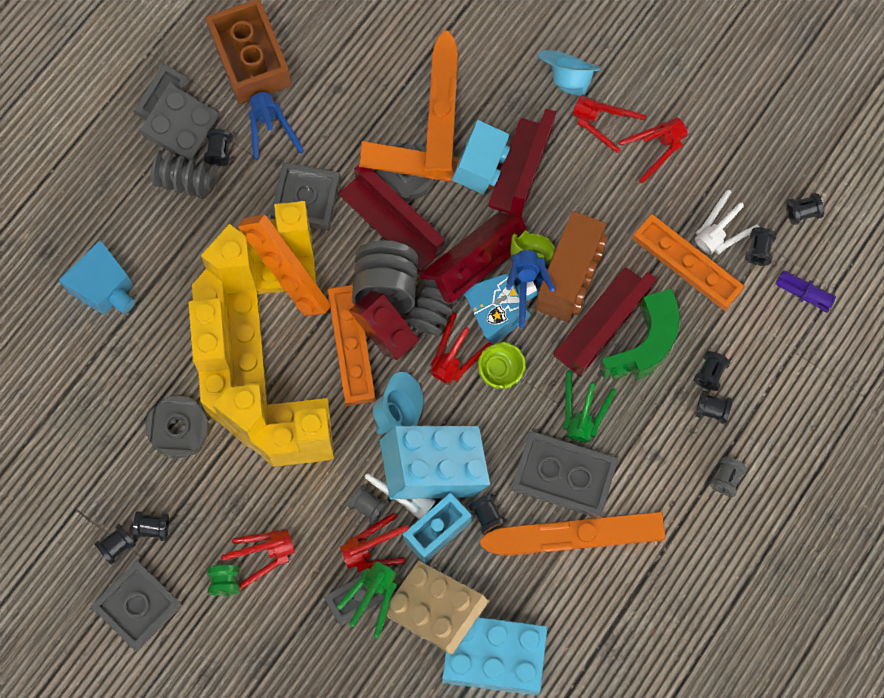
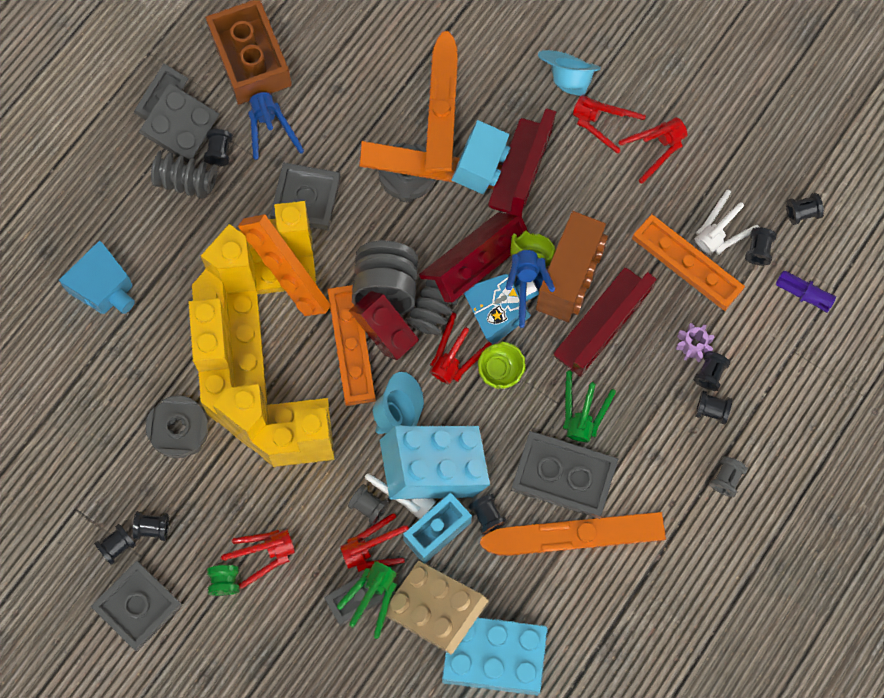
dark red panel [339,164,445,272] -> none
green arch [599,288,680,380] -> none
none -> lavender gear [676,323,714,362]

